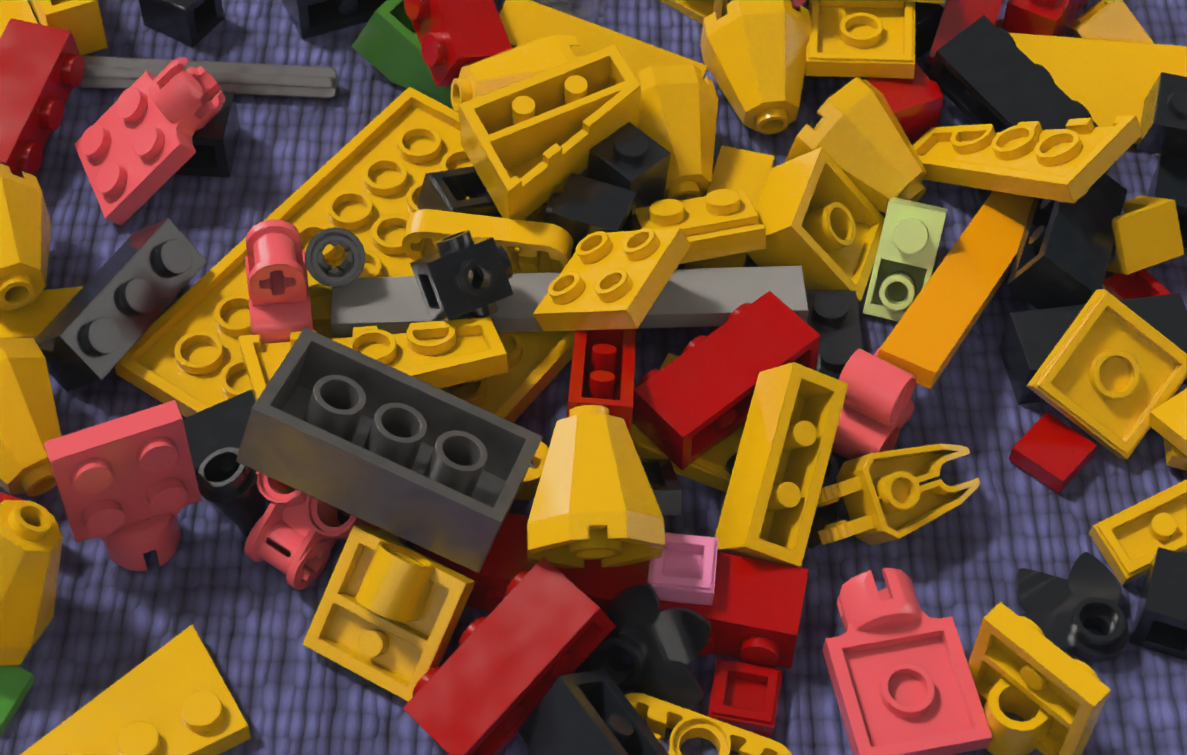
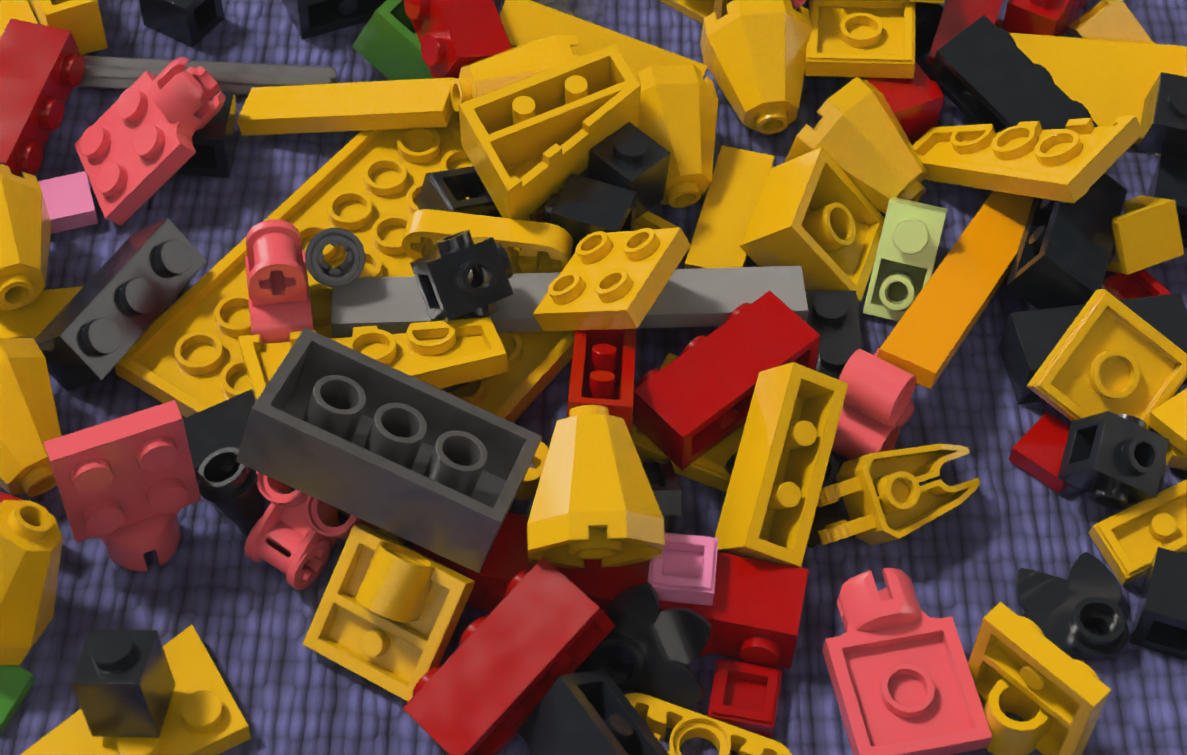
yellow plate [635,189,766,264] -> none
none -> bright pink tile [38,171,98,234]
none -> black brick [71,629,175,738]
none -> yellow tile [236,77,455,136]
none -> black brick [1057,411,1169,509]

